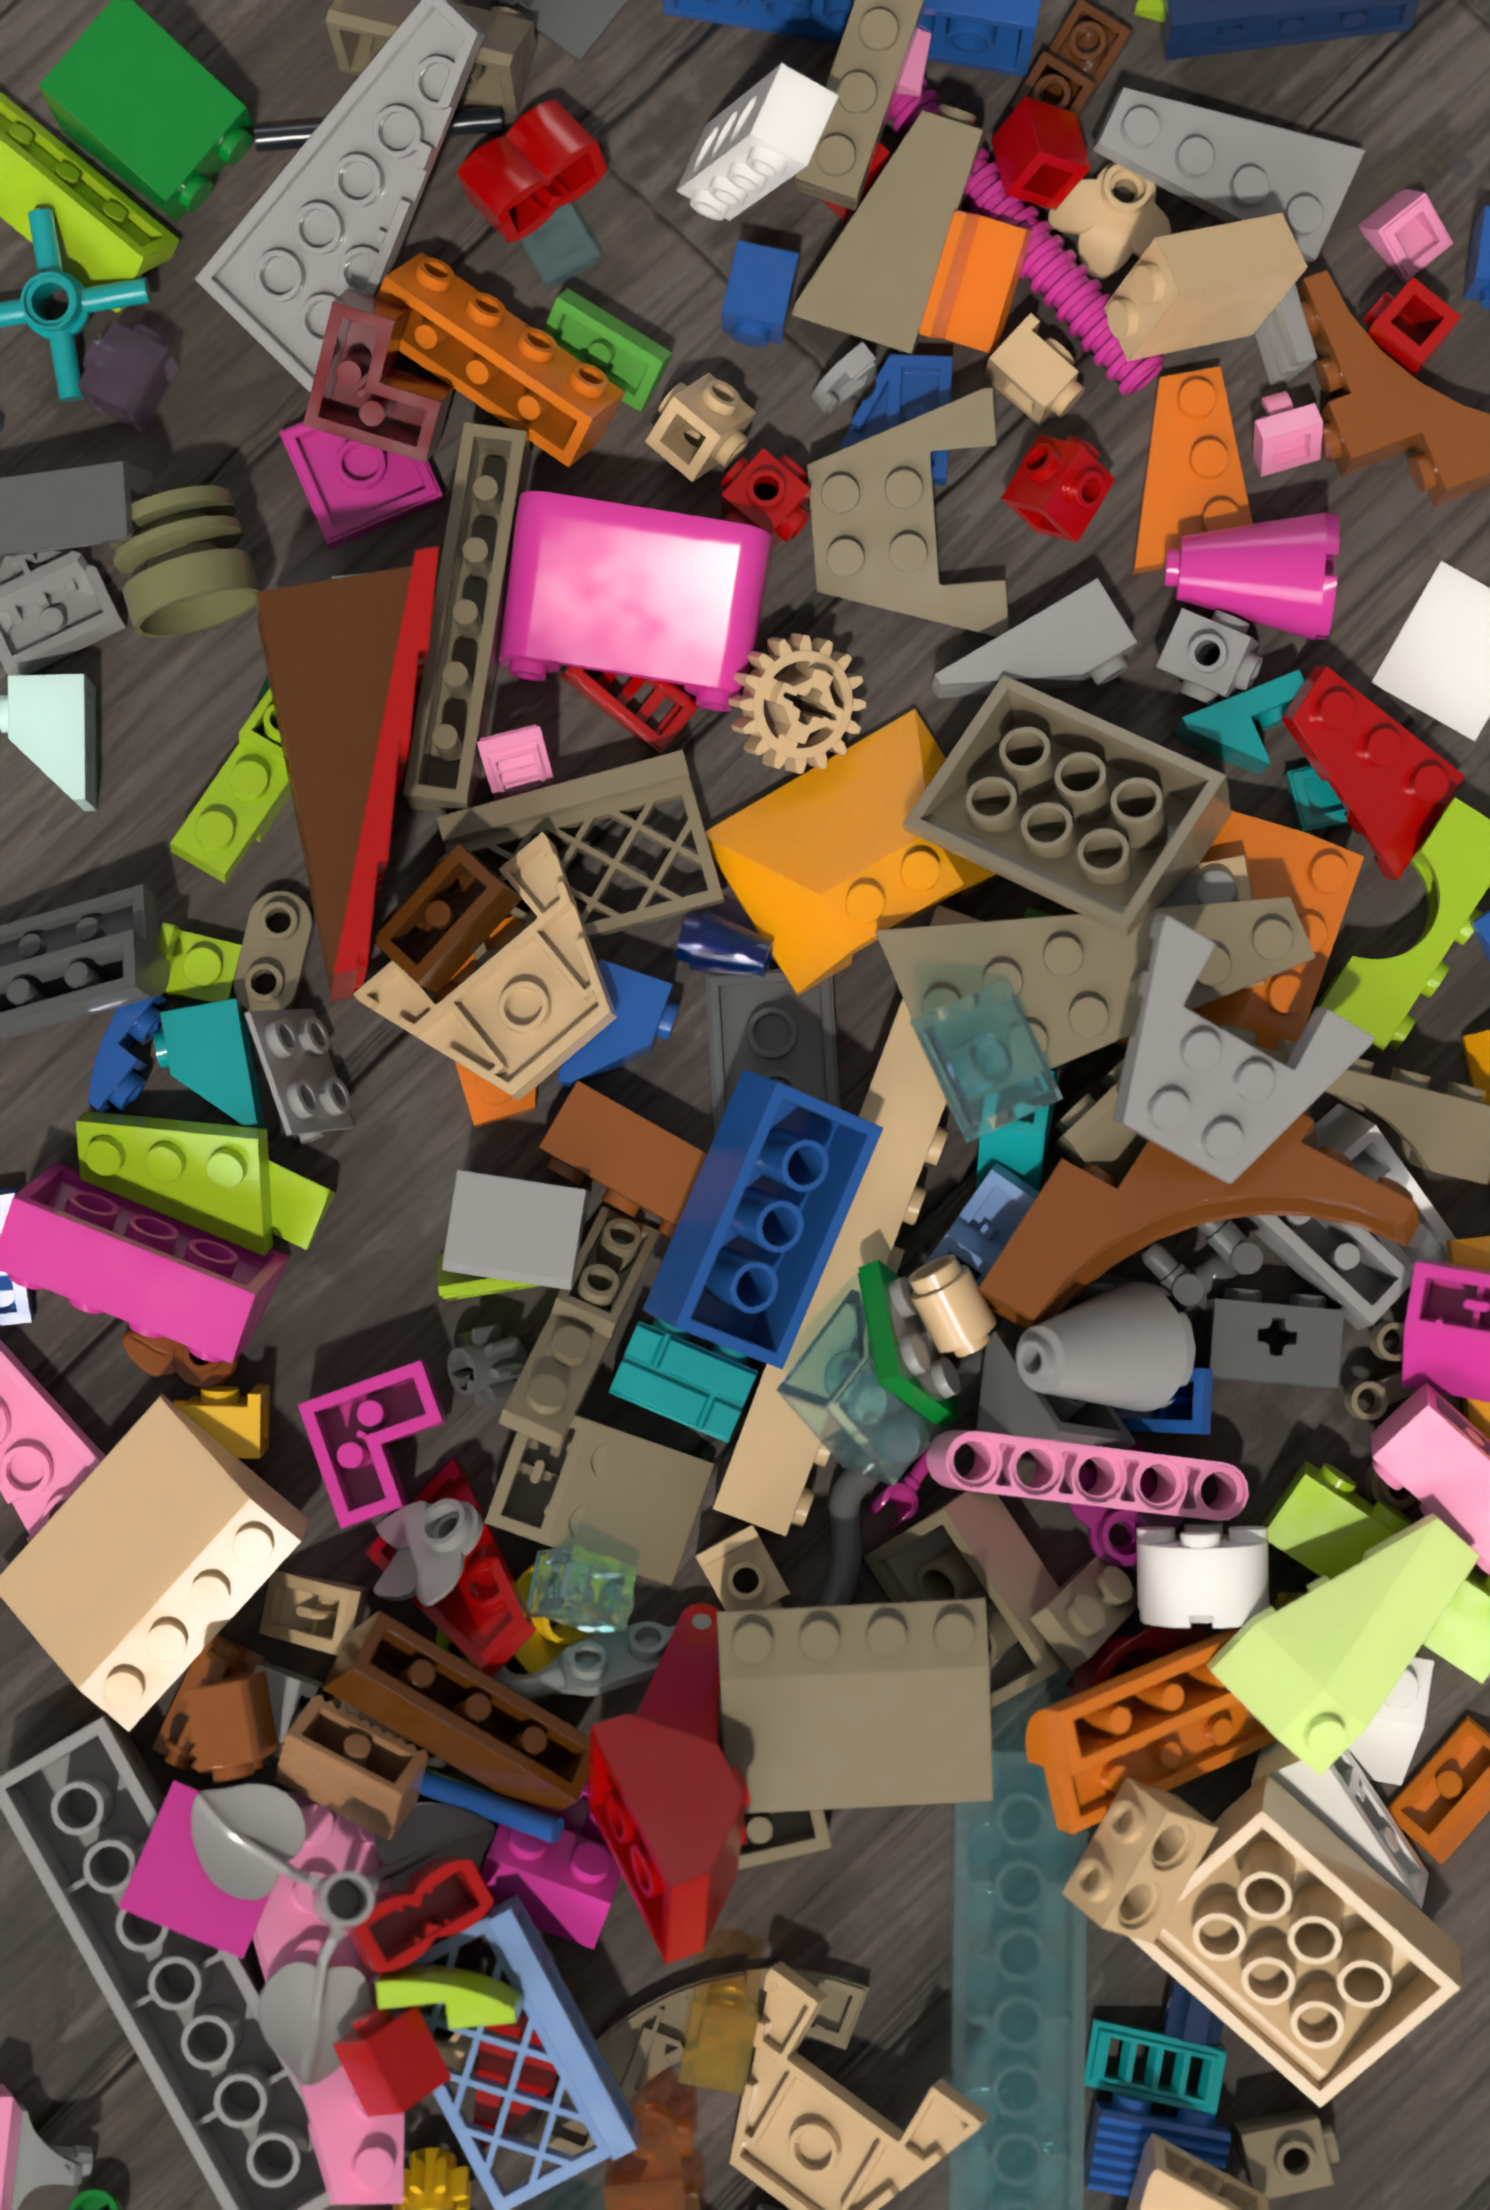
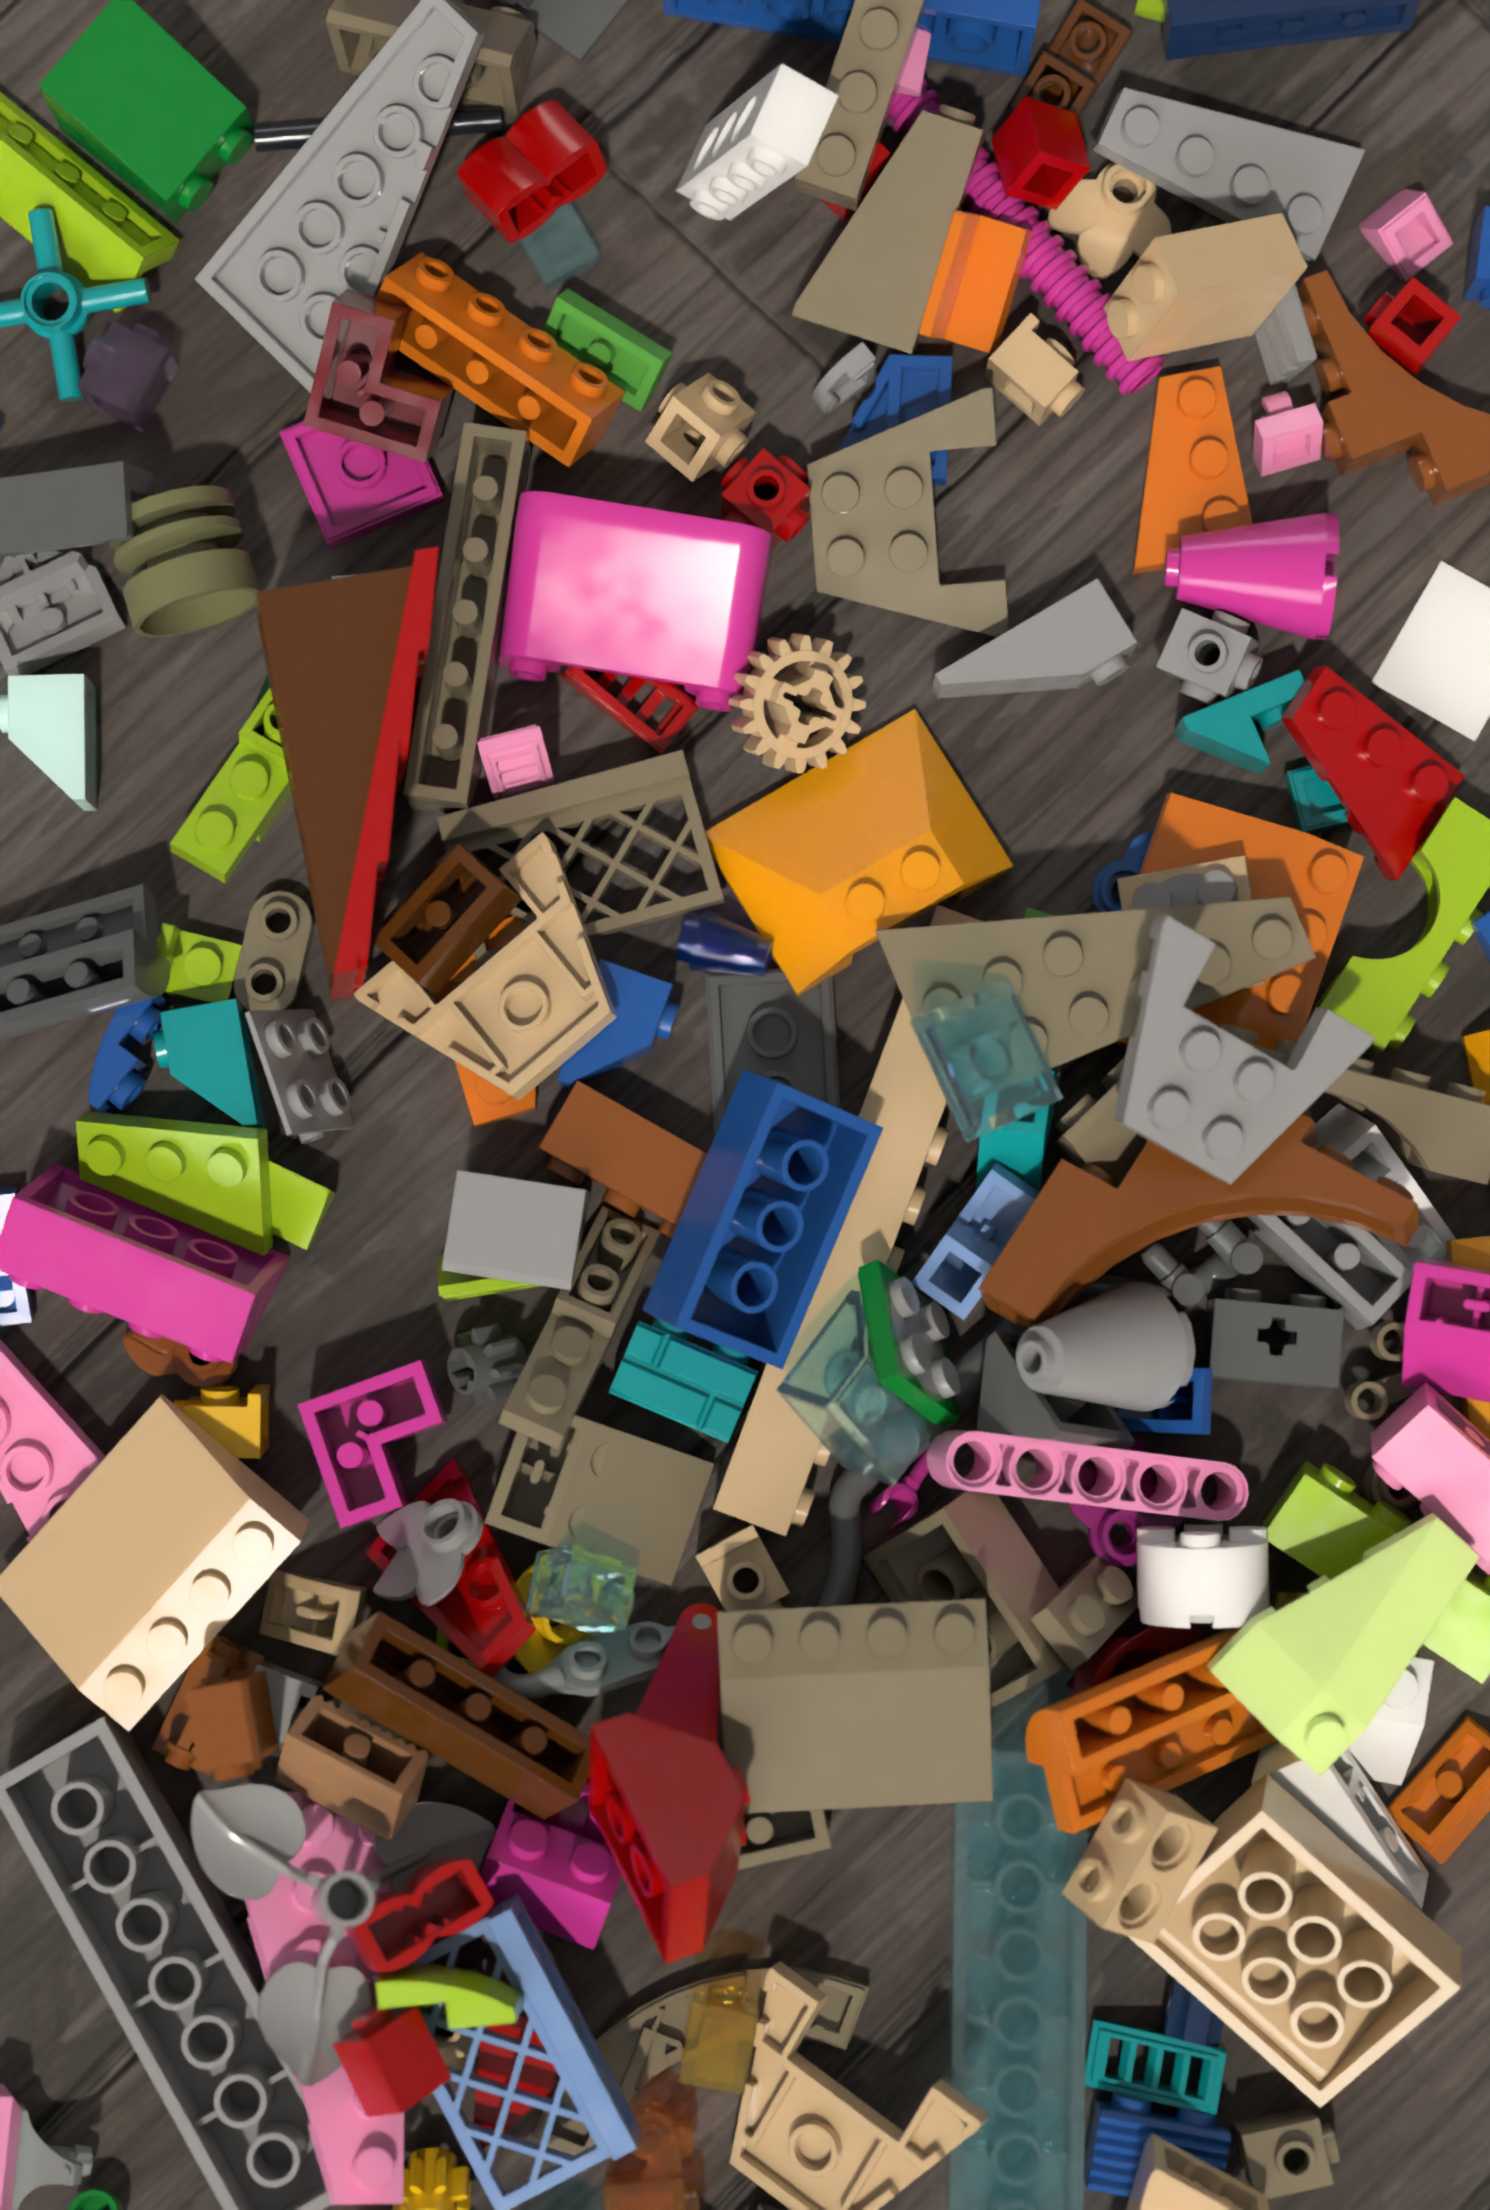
dark pink tile [118,1780,272,1959] -> none
blue bar [419,1768,564,1844] -> none
blue brick [722,240,799,347] -> none
dark tan slope [903,675,1231,936] -> none
tan brick [908,1255,997,1357] -> none
red brick [1001,435,1116,543] -> none

